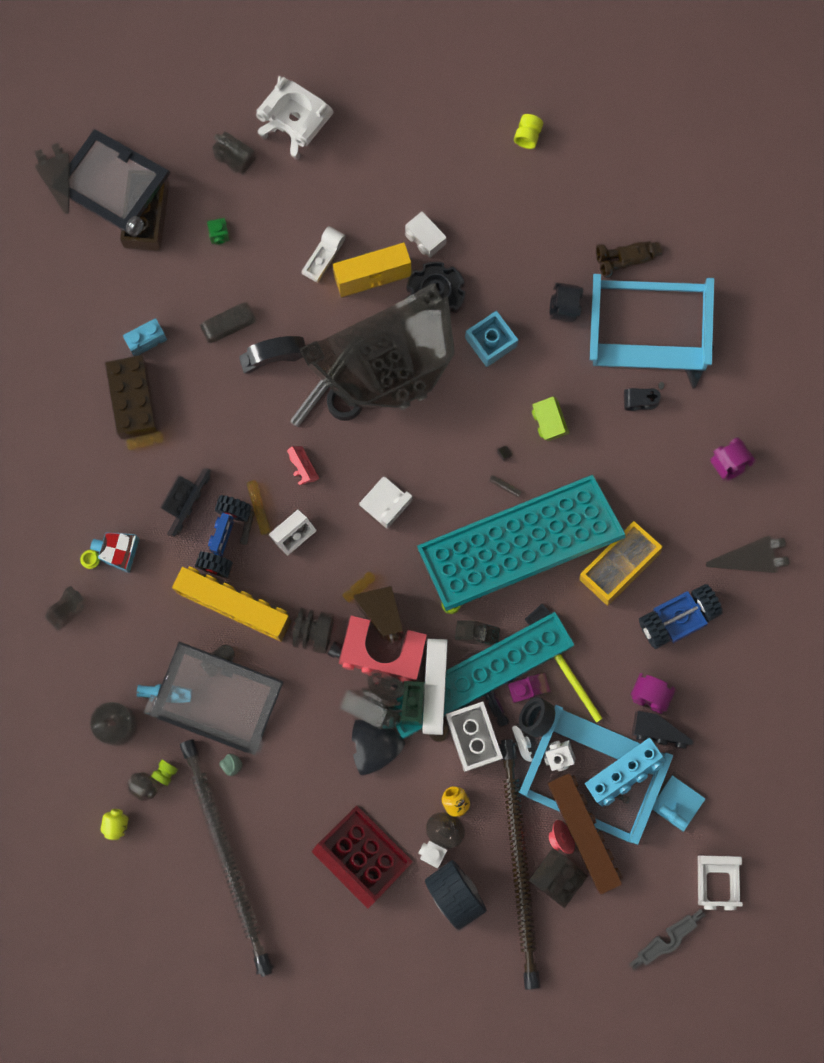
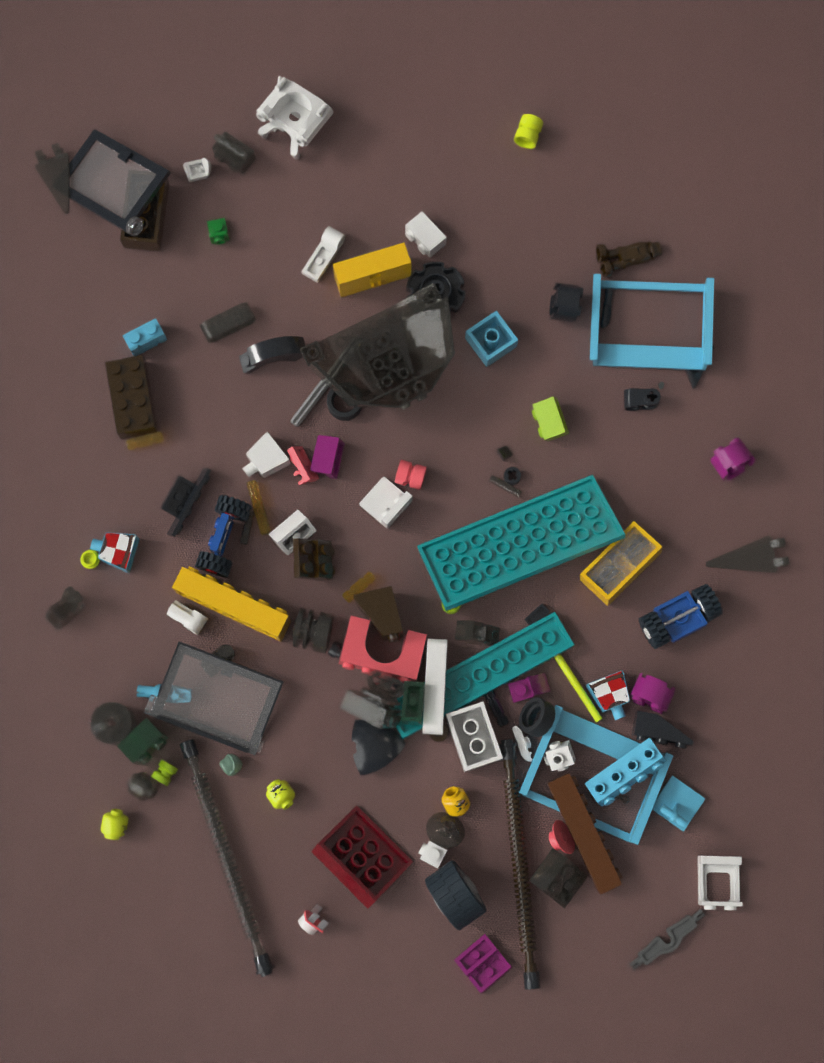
none -> clear green brick [117,718,169,765]
none -> white piece [167,600,208,635]
none -> white plate [183,158,212,182]
none -> white torso [242,432,290,478]
none -> neon yellow head [266,779,295,810]
none -> dark brown plate [293,538,335,581]
none -> piece [298,904,329,935]
none -> magenta panel [310,435,345,479]
none -> coral wheel [395,459,427,490]
none -> magenta slope [454,934,512,995]
none -> black bush [504,467,521,486]
none -> torso [586,670,630,720]
none -> black piece [601,288,614,328]

